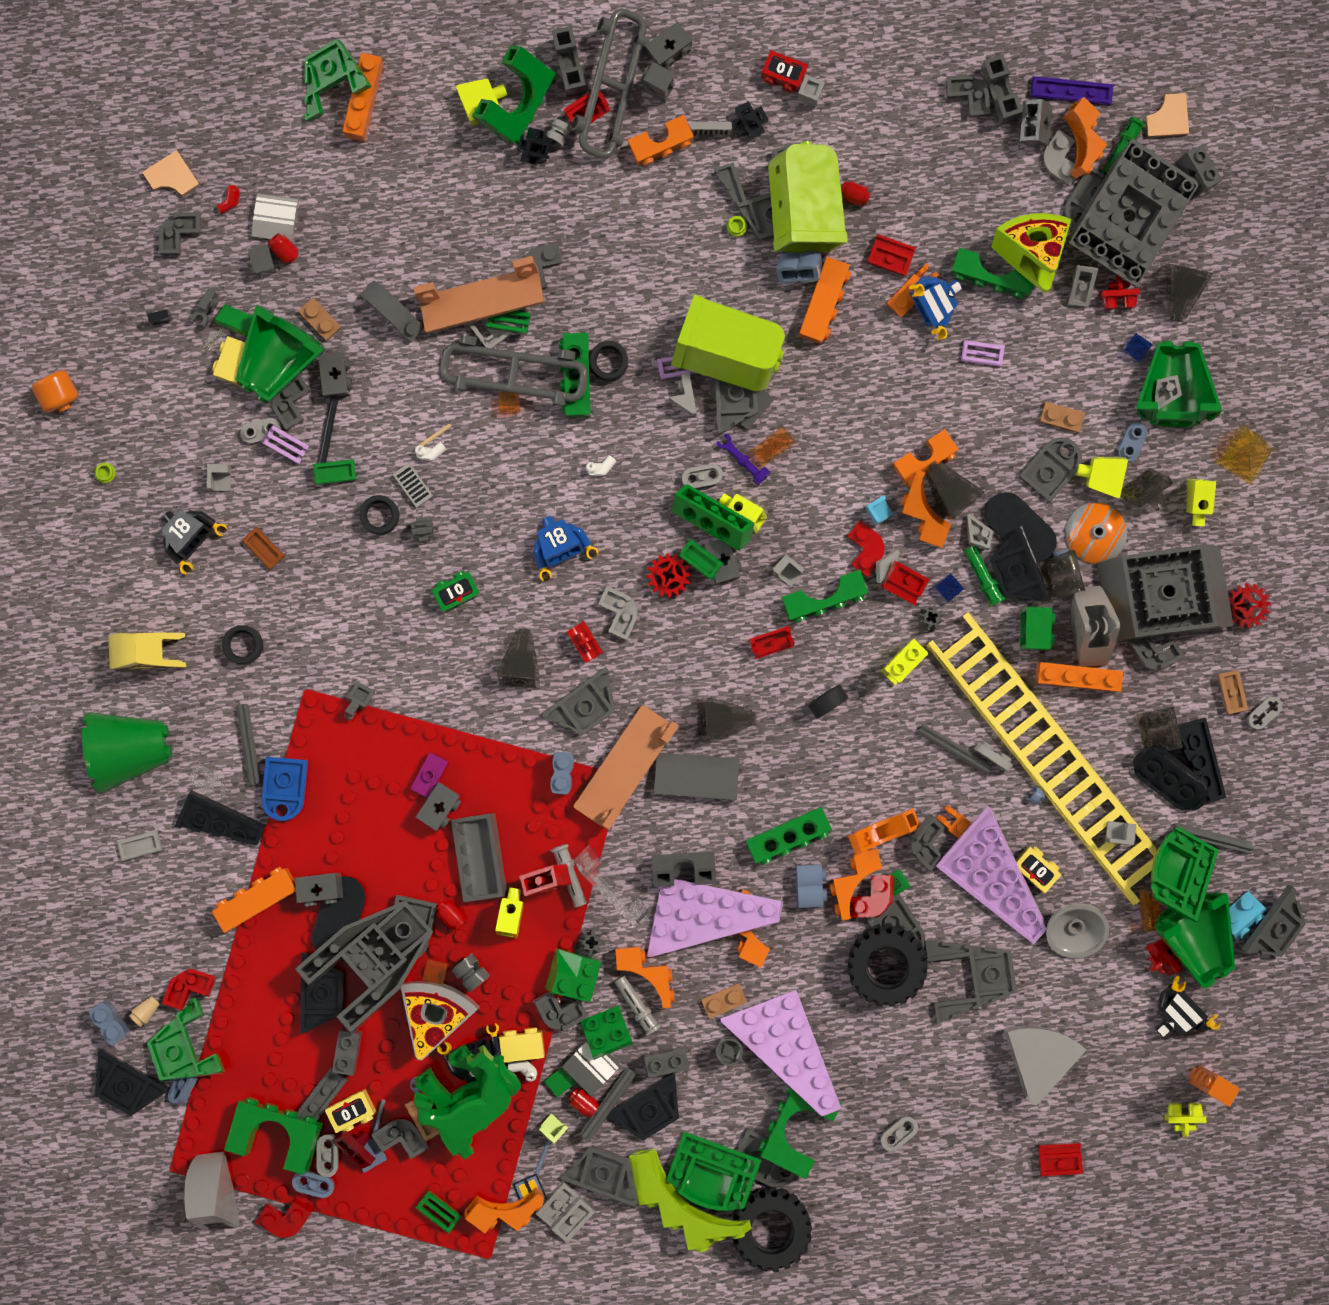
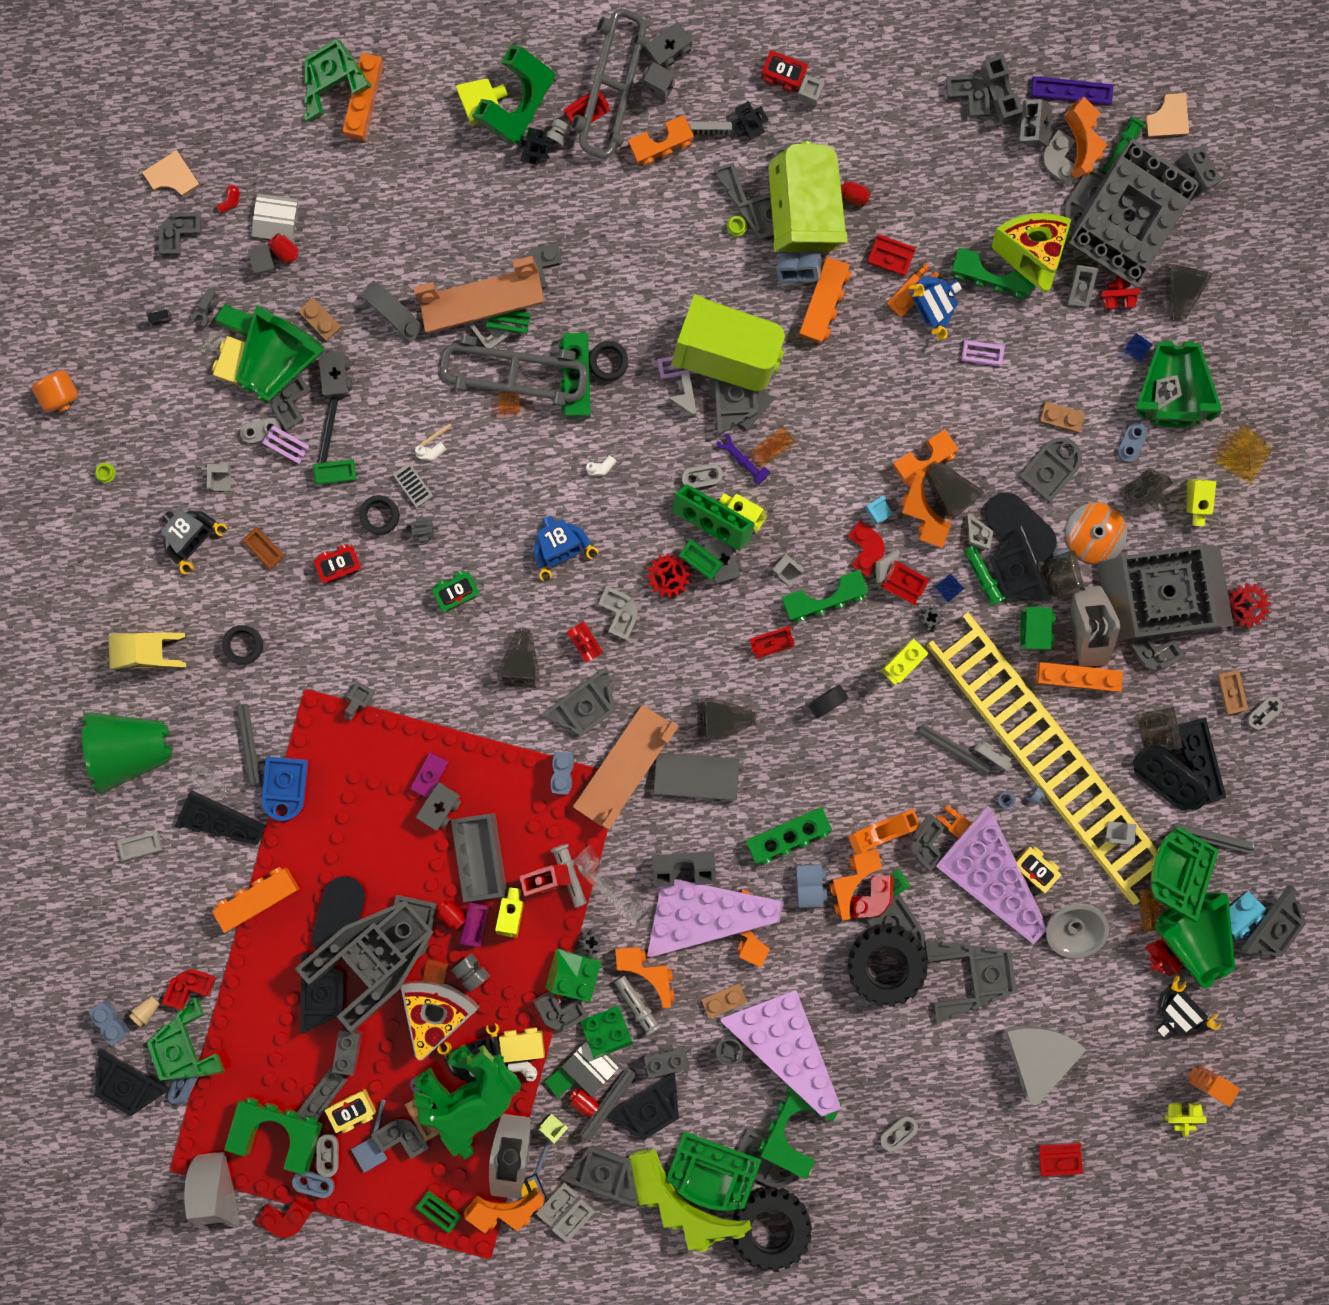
dark grey brick [295,873,343,907] -> none
dark red tile [332,1131,376,1169] -> none
dark grey arch [552,26,586,97] -> none
neon yellow torso [1076,457,1128,498] -> none
none -> brick [313,544,363,585]
none -> magenta plate [460,903,490,947]
none -> light grey piece [489,1114,531,1199]
none -> sand blue hinge [998,791,1016,808]

